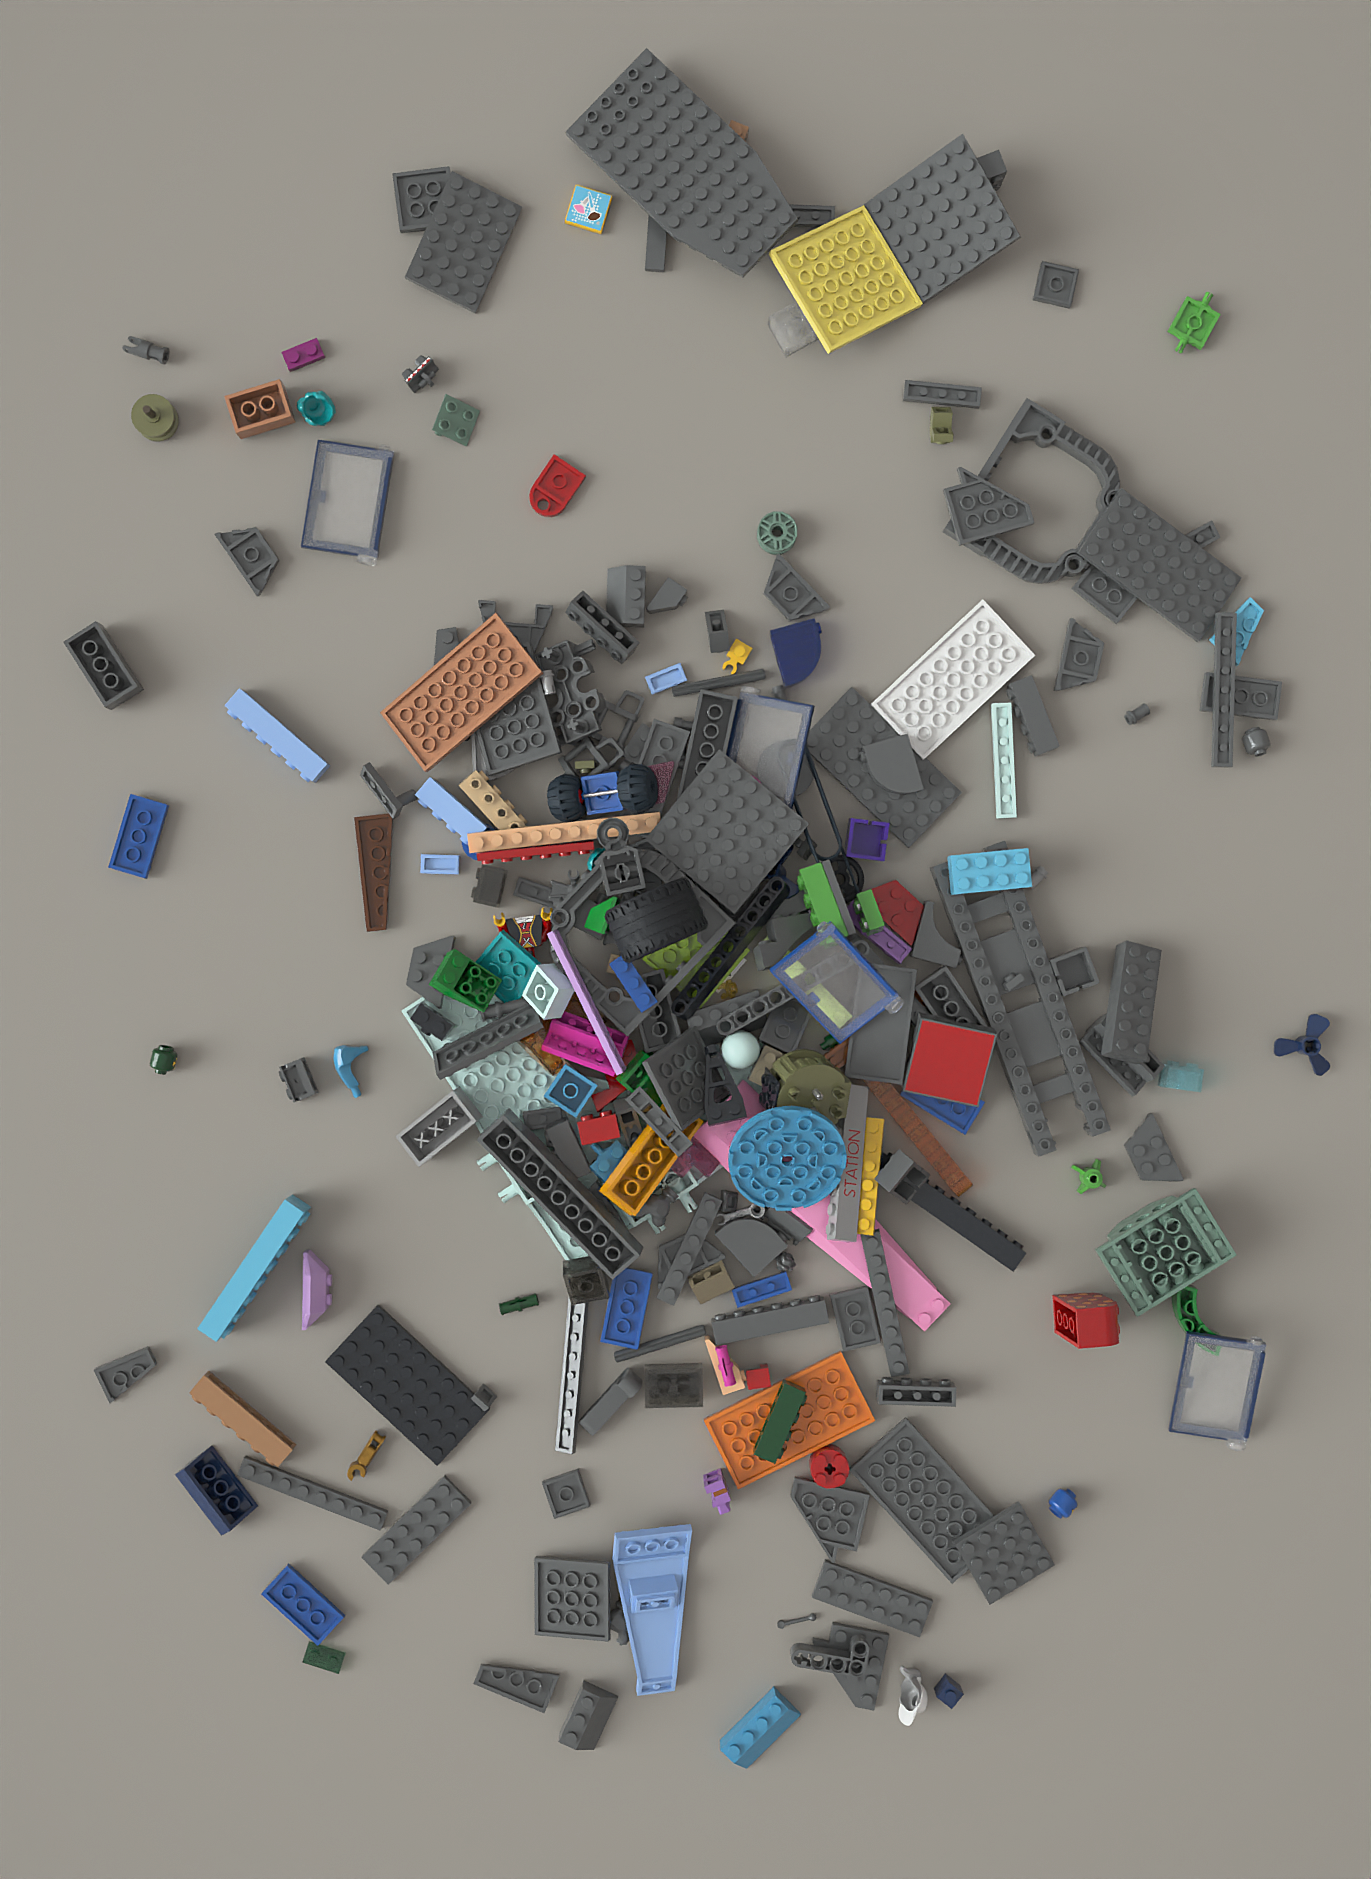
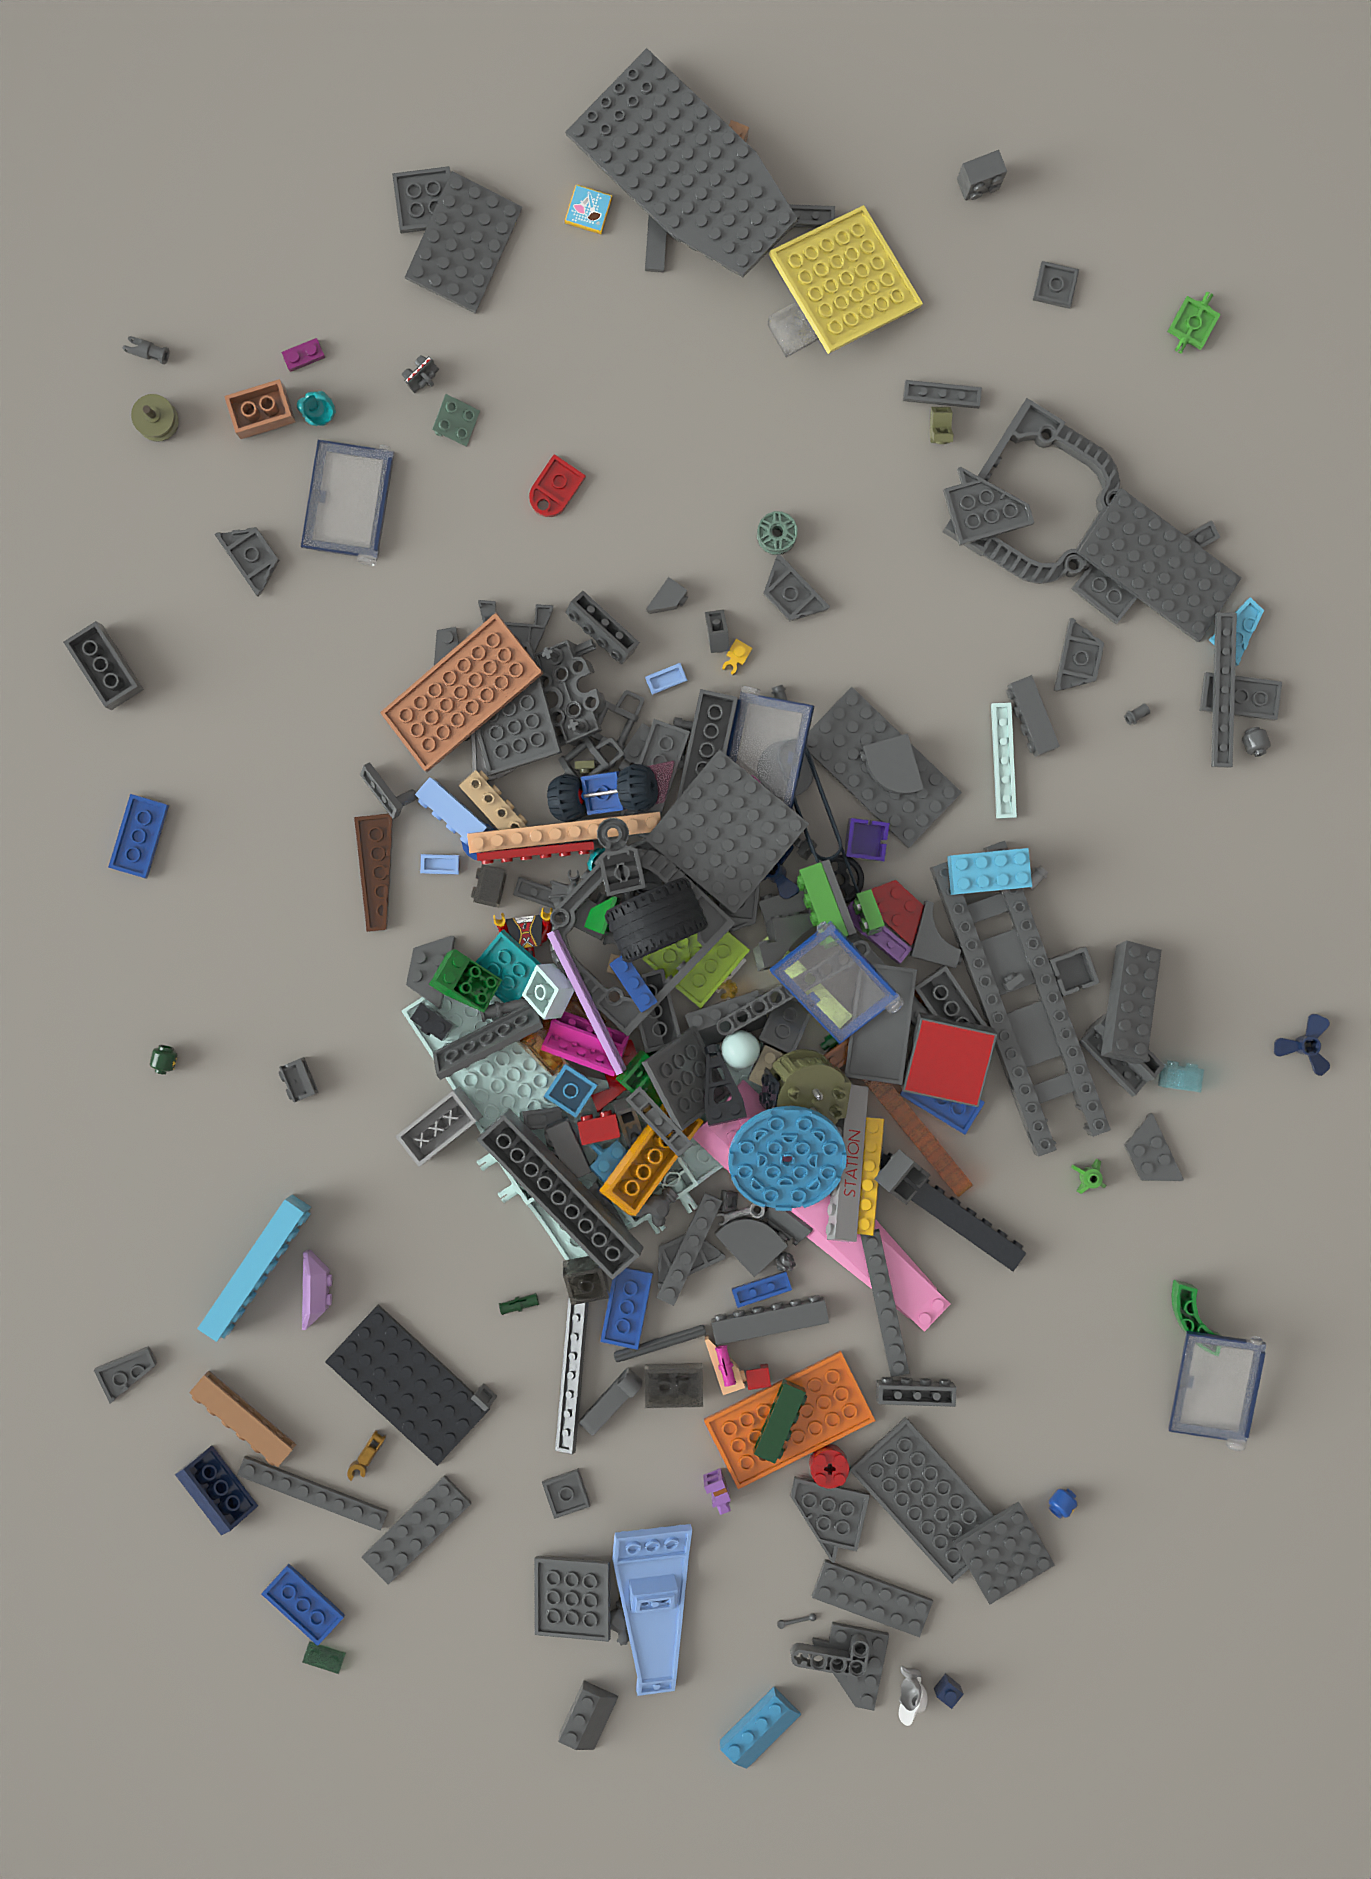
light blue brick [224,688,330,783] -> none
dark azure animal [333,1045,369,1098] -> none
dark grey wing [473,1664,559,1713] -> none
light grey pin [539,670,556,695] -> none
dark grey slope [606,565,646,628] -> none
black beam [671,877,790,1020] -> none
clear pink tile [671,1136,720,1178] -> none
dark grey axle [672,669,766,697] -> none
dark tan brick [687,1260,735,1305] -> none
clear blue brick [769,618,822,688] -> none
dark grey plate [830,1286,881,1352] -> none
dark grey plate [864,134,1021,305] -> none
white plate [871,600,1035,760] -> none
red brick [1052,1293,1120,1349] -> none
sand green wedge [1095,1188,1237,1317] -> none

